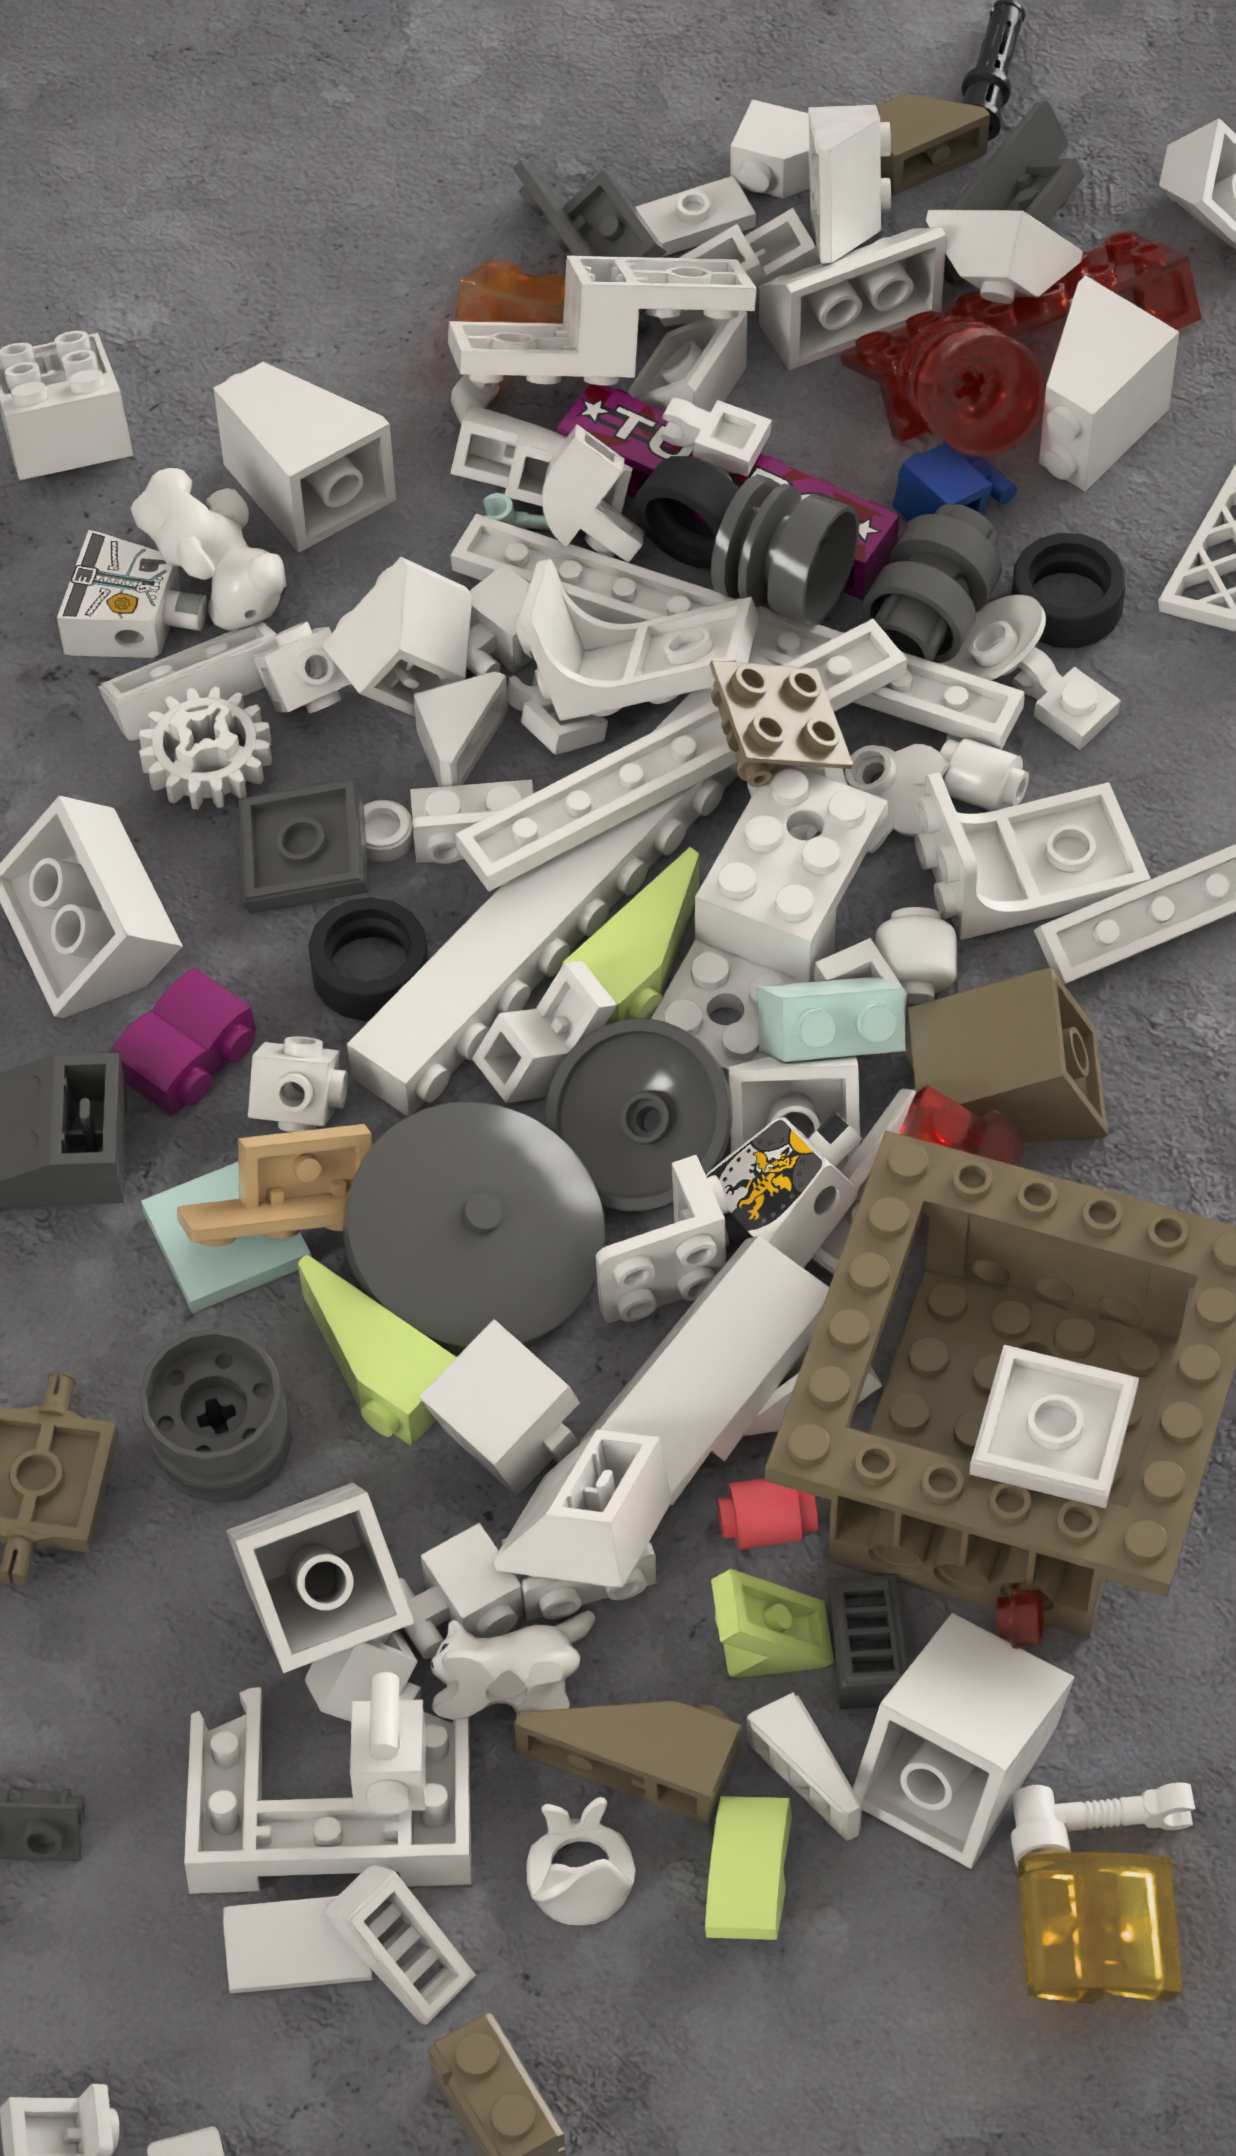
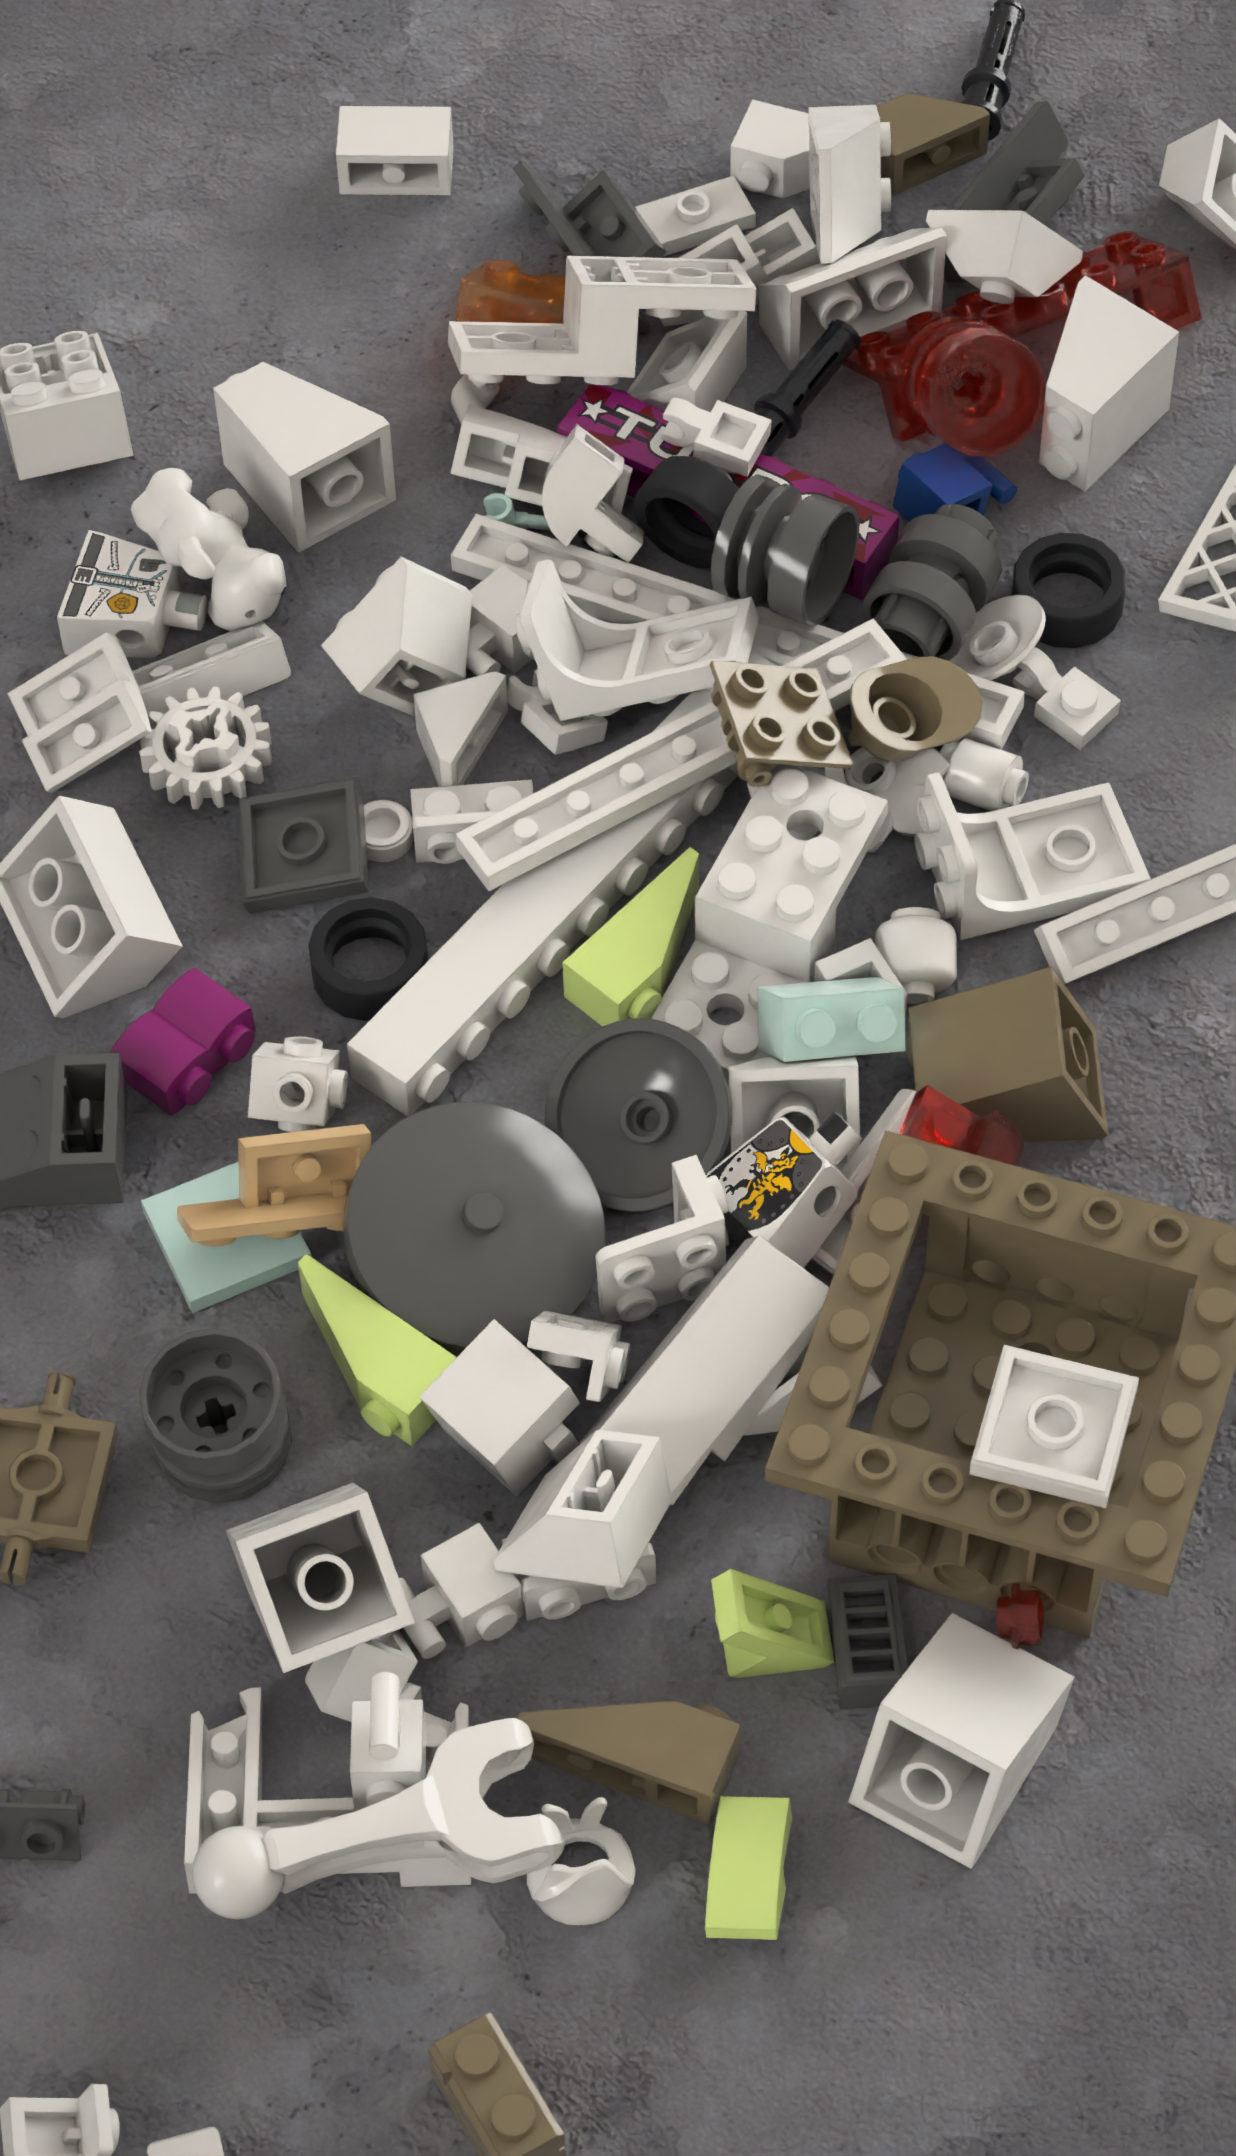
white slope [223,1896,372,1994] -> none
white brick [252,621,351,713] -> none
white slope [324,1865,476,2025] -> none
white animal [431,1610,595,1720] -> none
white brick [472,961,617,1103] -> none
coral brick [717,1478,818,1550] -> none
white slope [746,1692,862,1841] -> none
white brick [1011,1783,1195,1872] -> none
clear yellow slope [1018,1852,1183,2004] -> none
none -> white slope [7,632,151,793]
none -> white piece [192,1718,564,1919]
none -> white brick [336,106,454,195]
none -> white bracket [527,1311,630,1402]
none -> black pin [754,319,861,456]
none -> dark tan piece [848,656,983,762]

